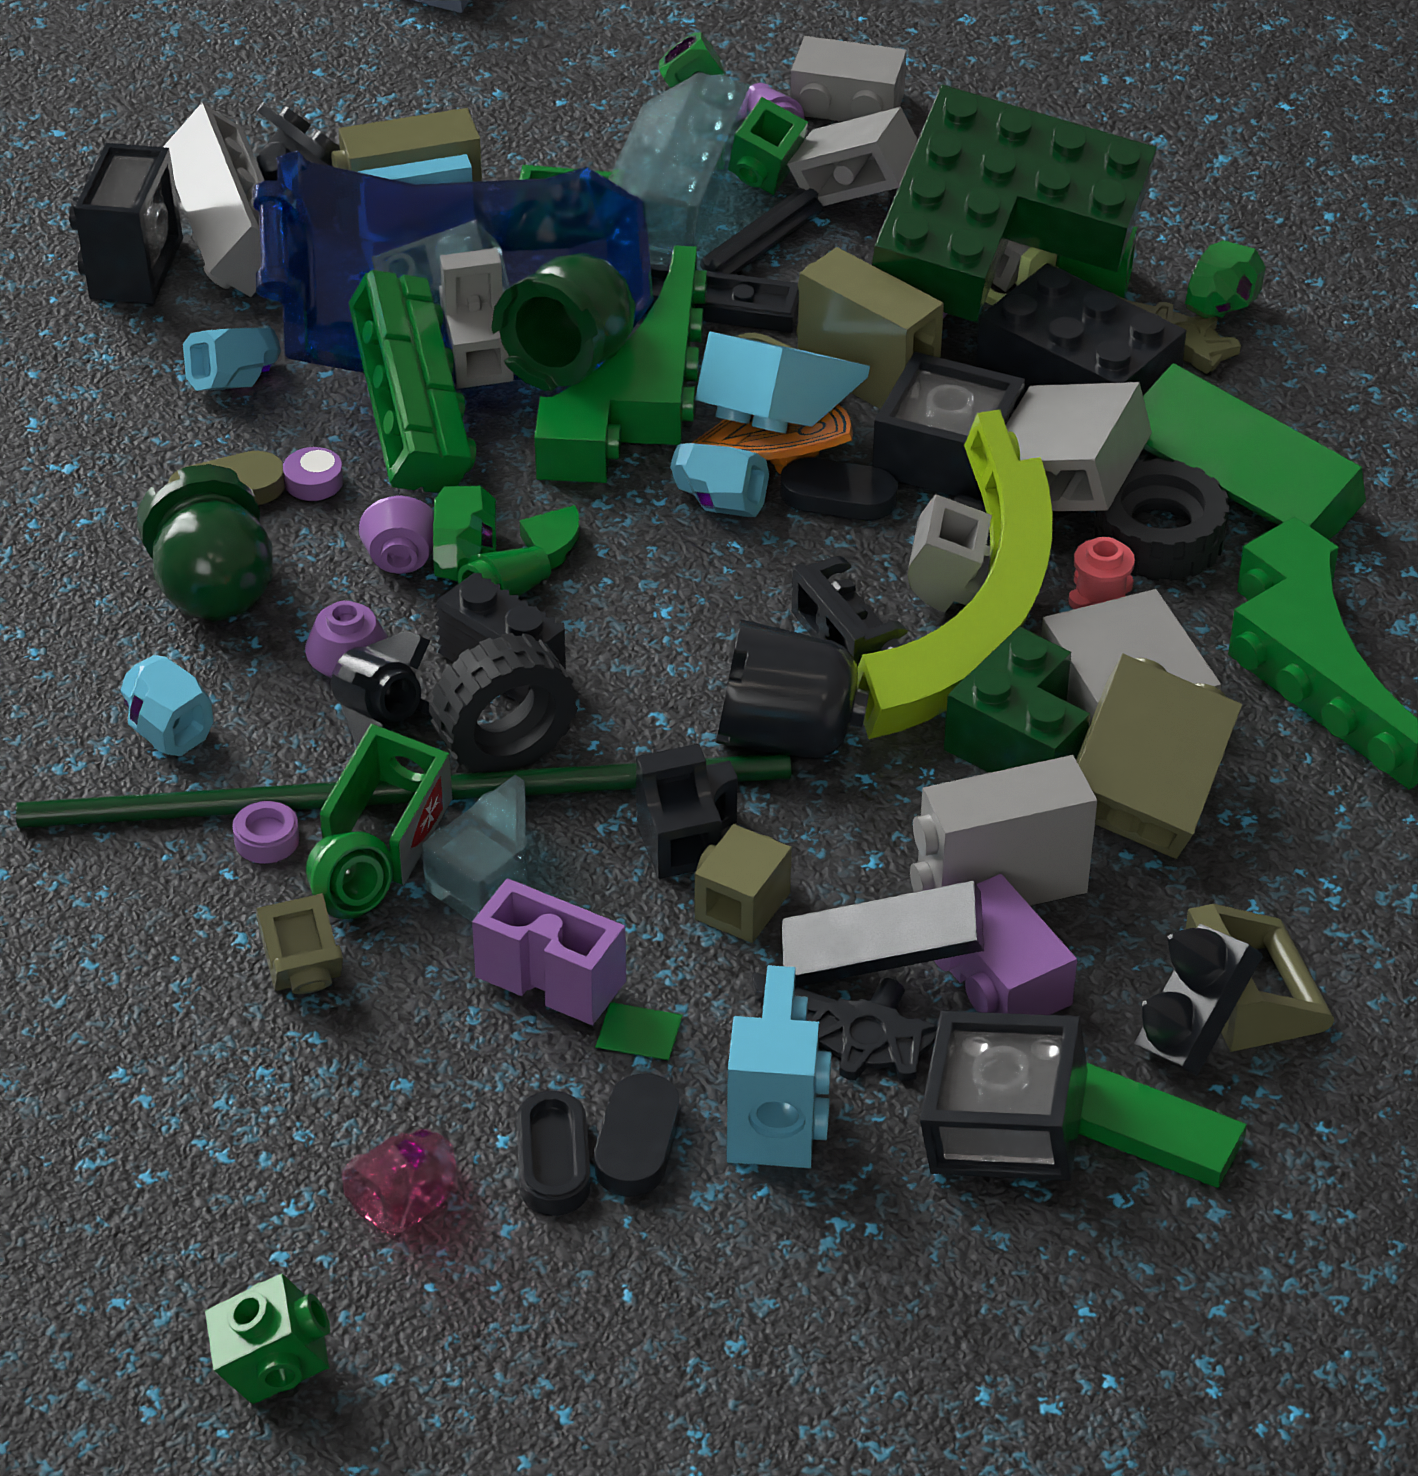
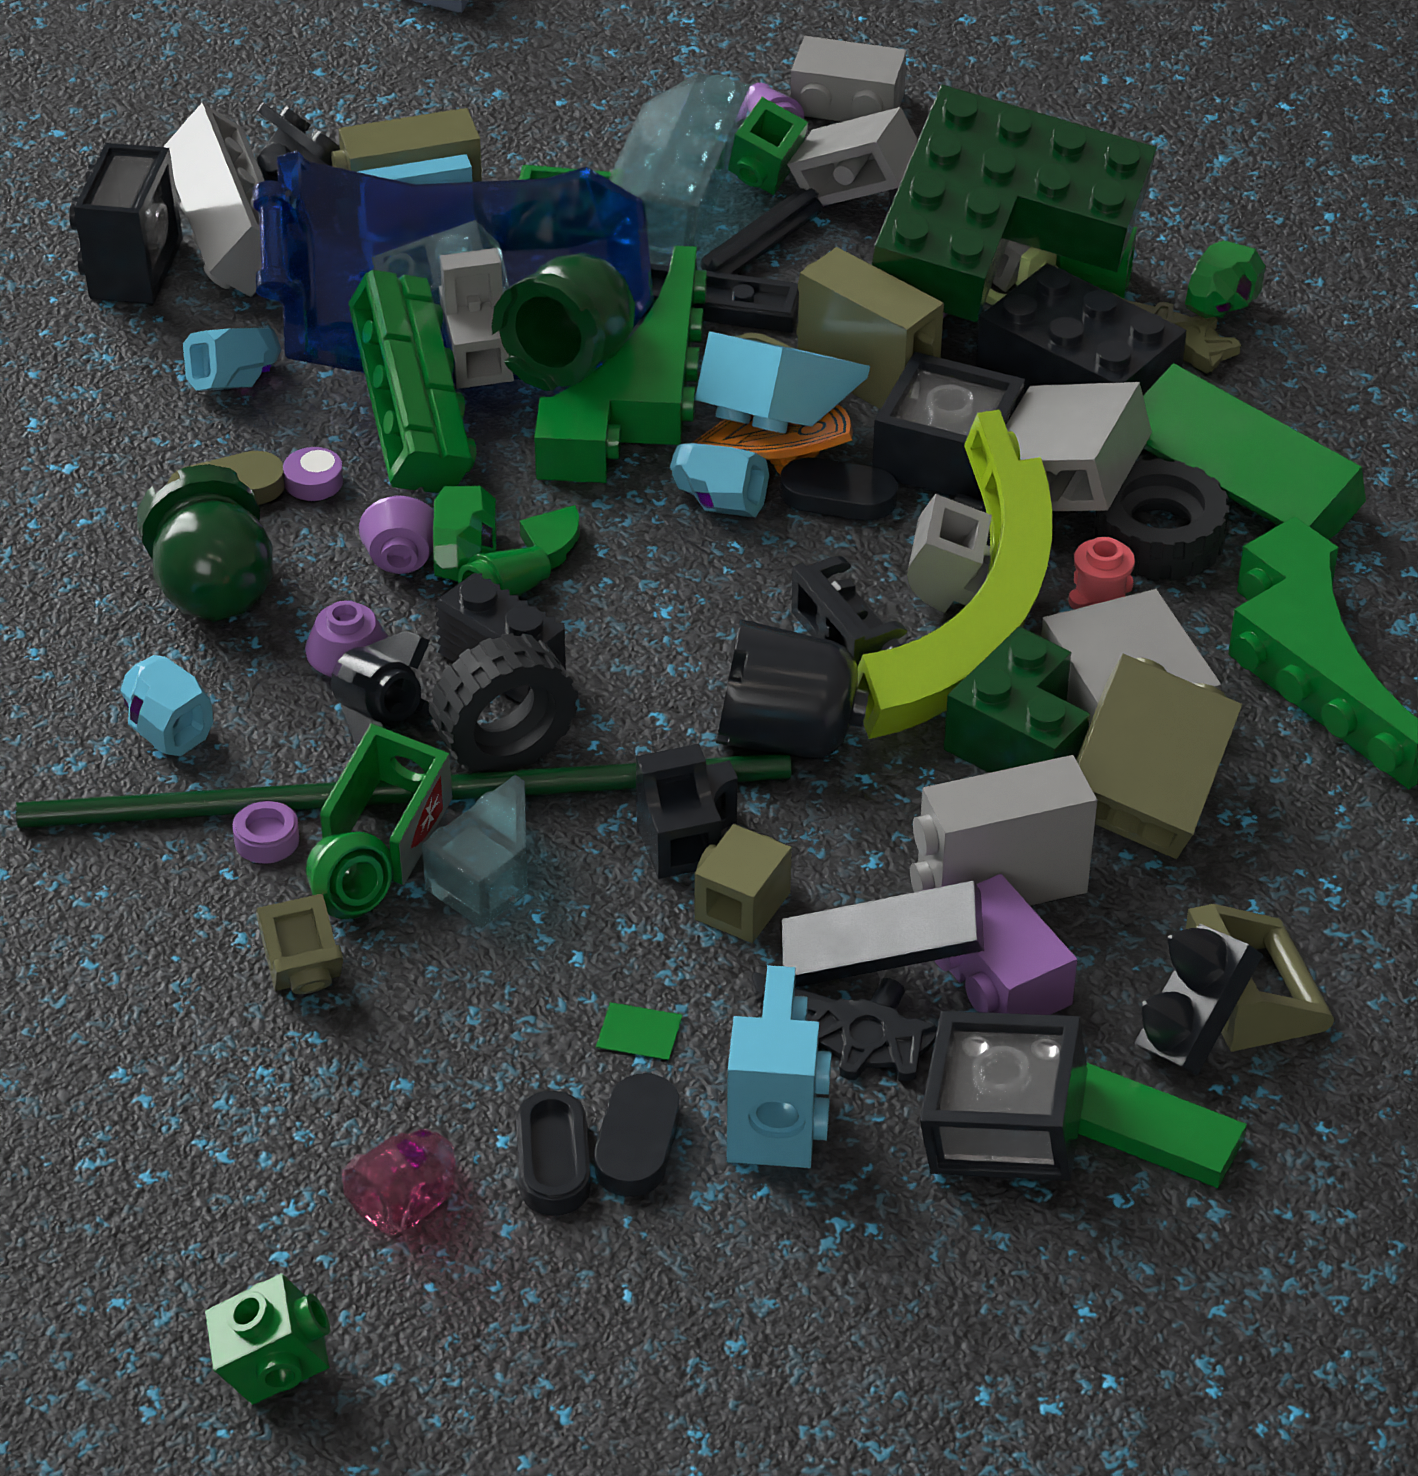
medium lavender brick [472,878,626,1026] -> none
green rock [659,32,726,105] -> none

